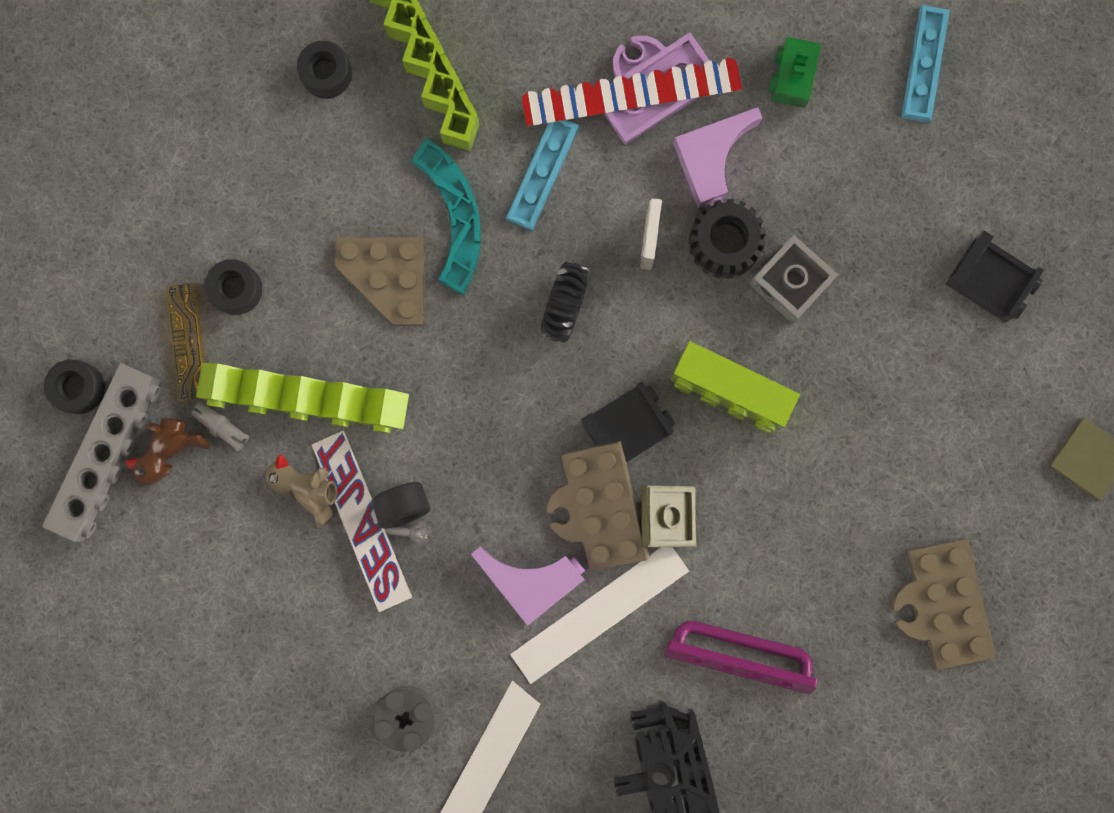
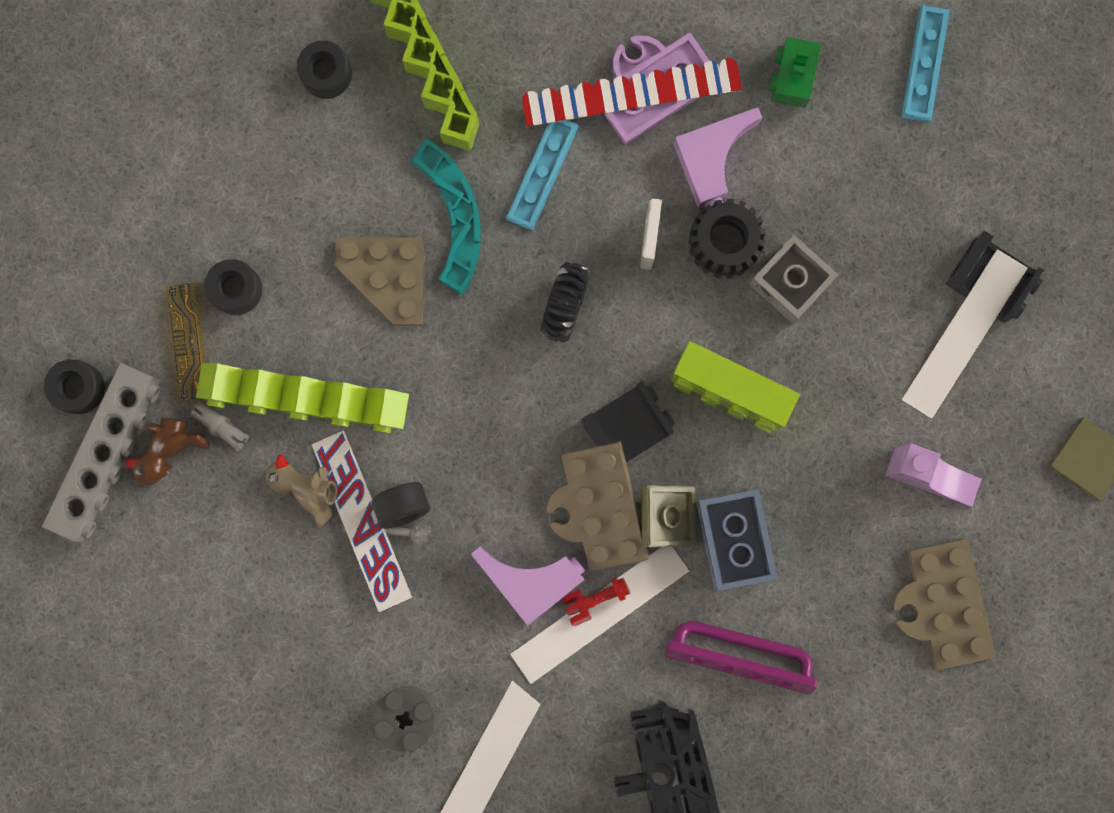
none -> red hinge [561,577,631,626]
none -> sand blue brick [696,489,778,591]
none -> lavender arch [885,443,982,507]
none -> white sticker [902,249,1028,418]

